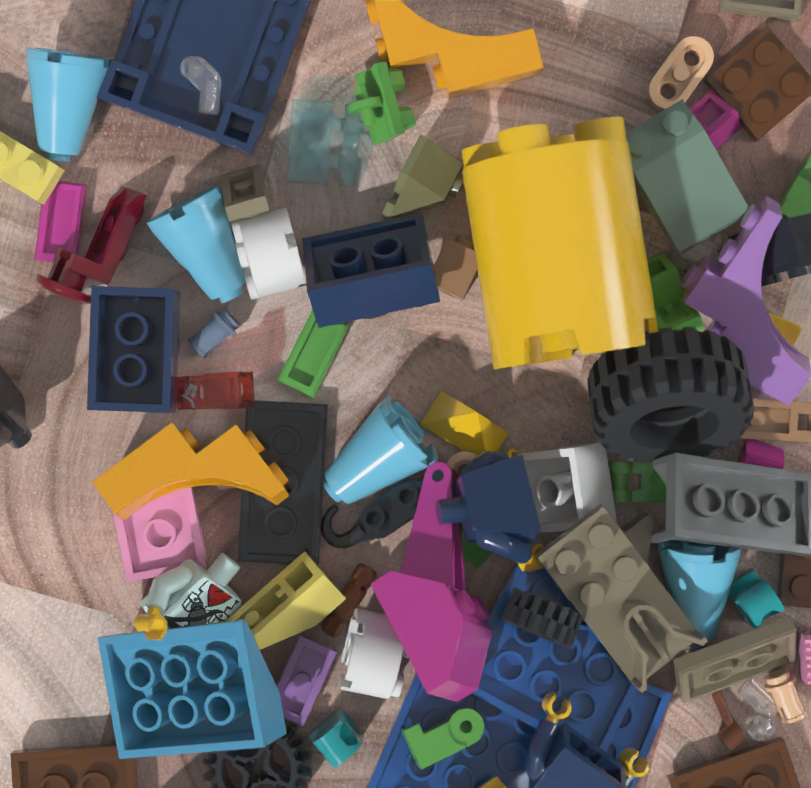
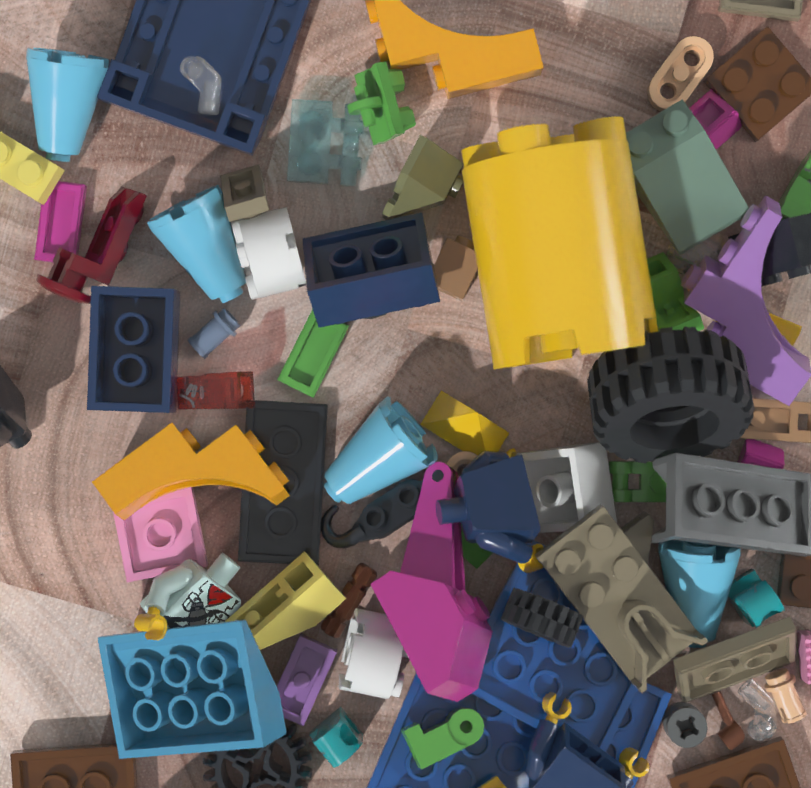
none -> dark grey wheel [662,702,708,748]

